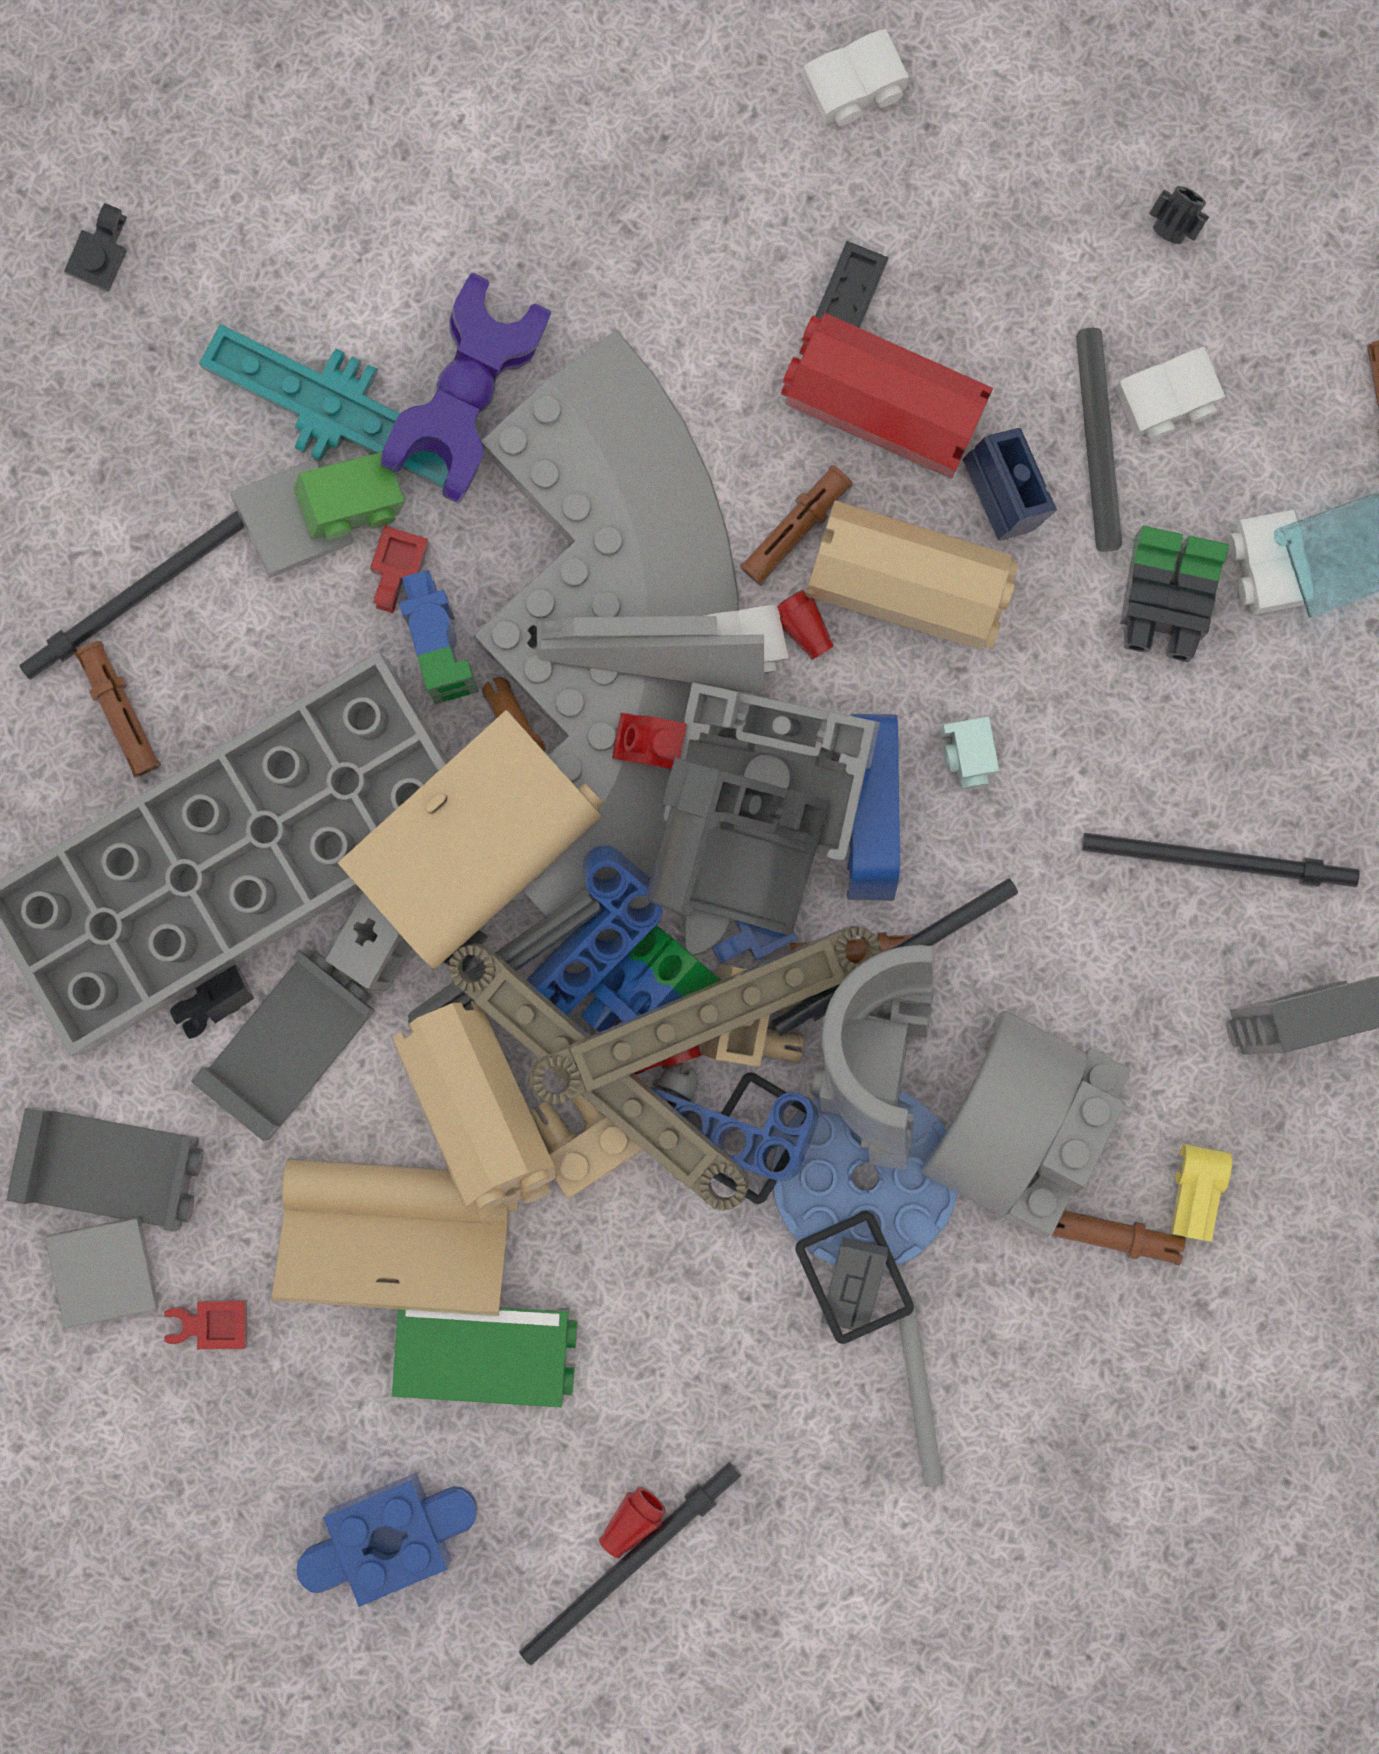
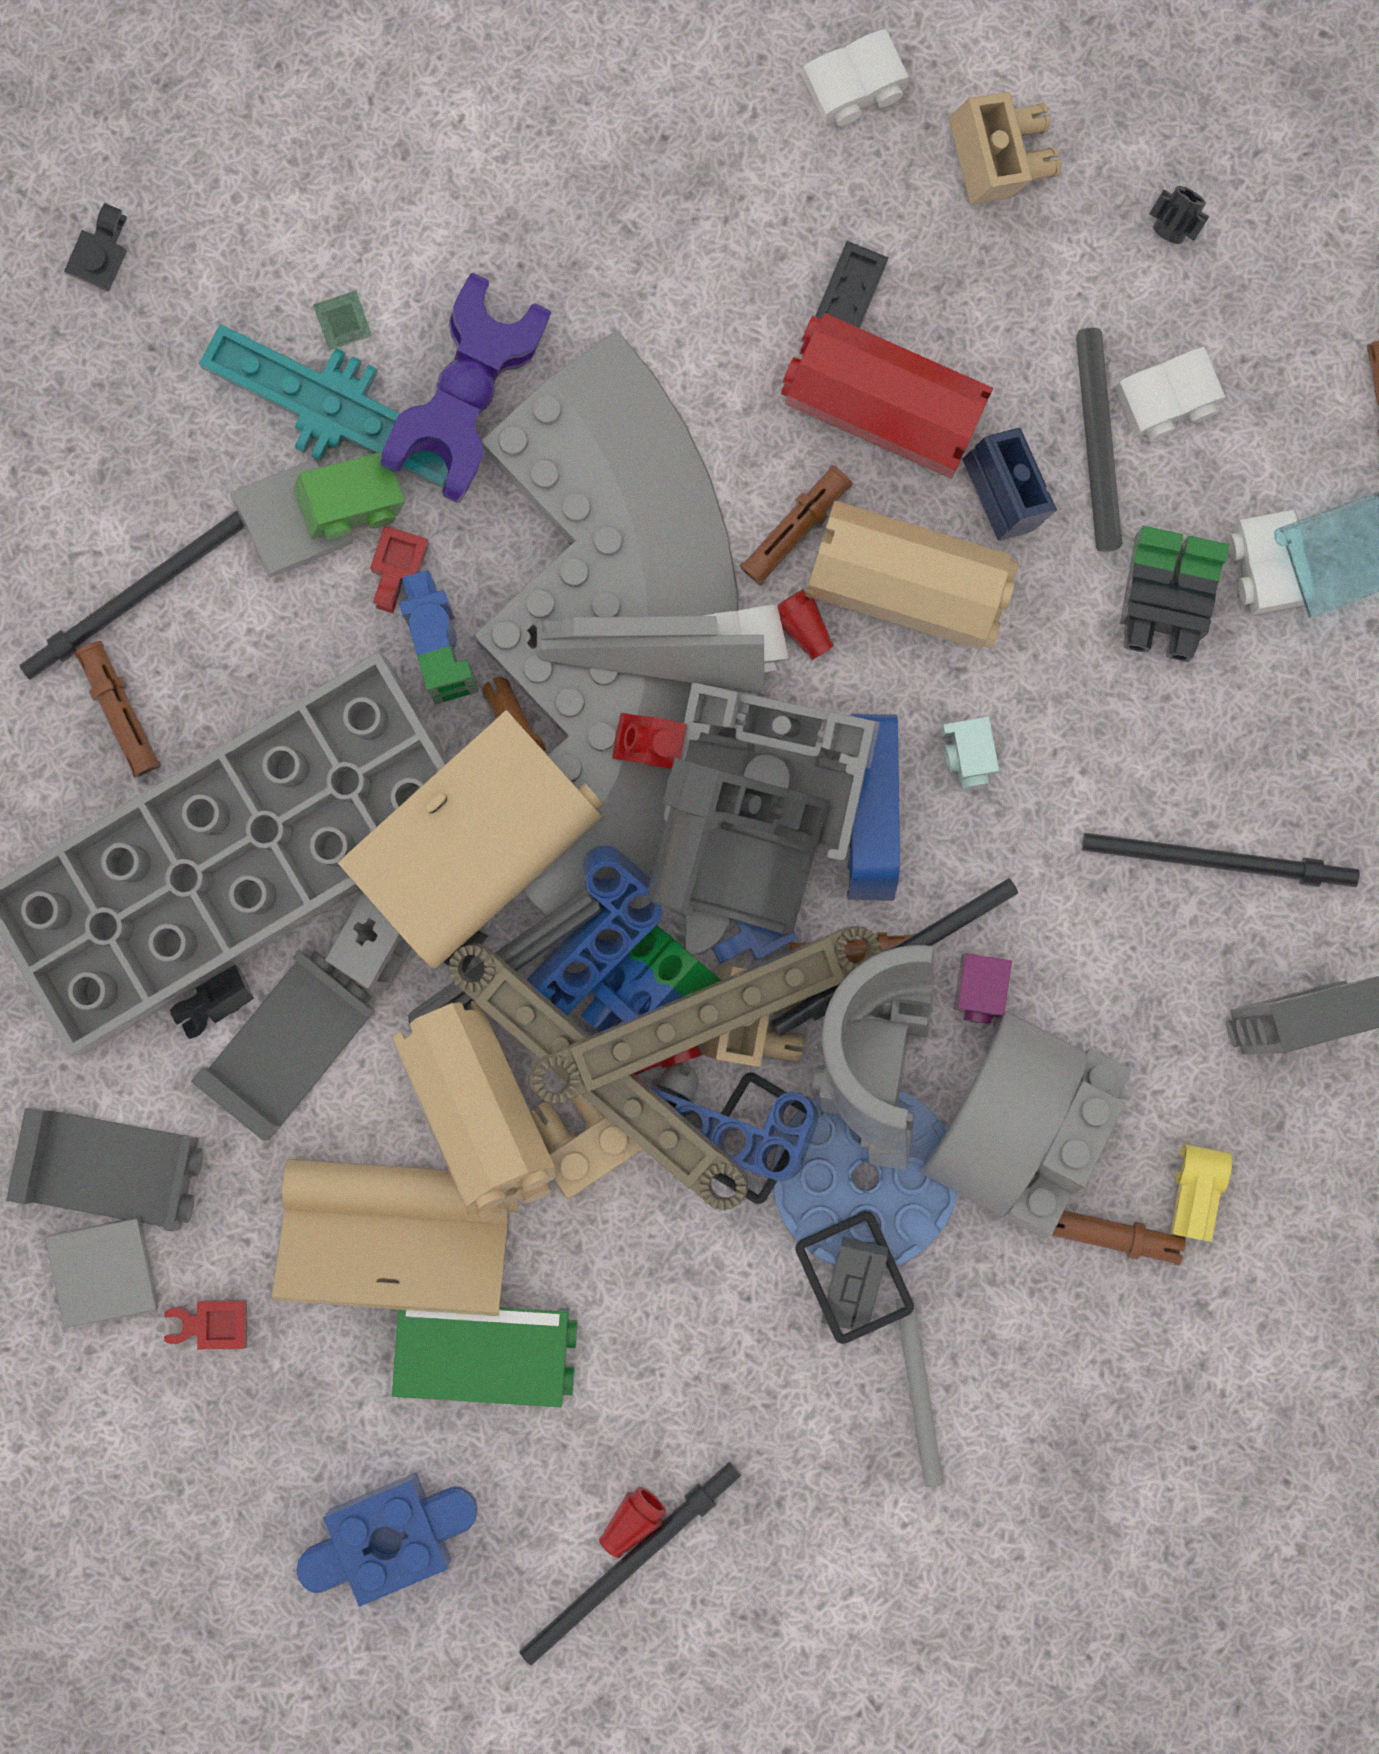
none -> clear green tile [313,290,372,350]
none -> tan brick [948,92,1061,205]
none -> magenta brick [954,953,1012,1024]

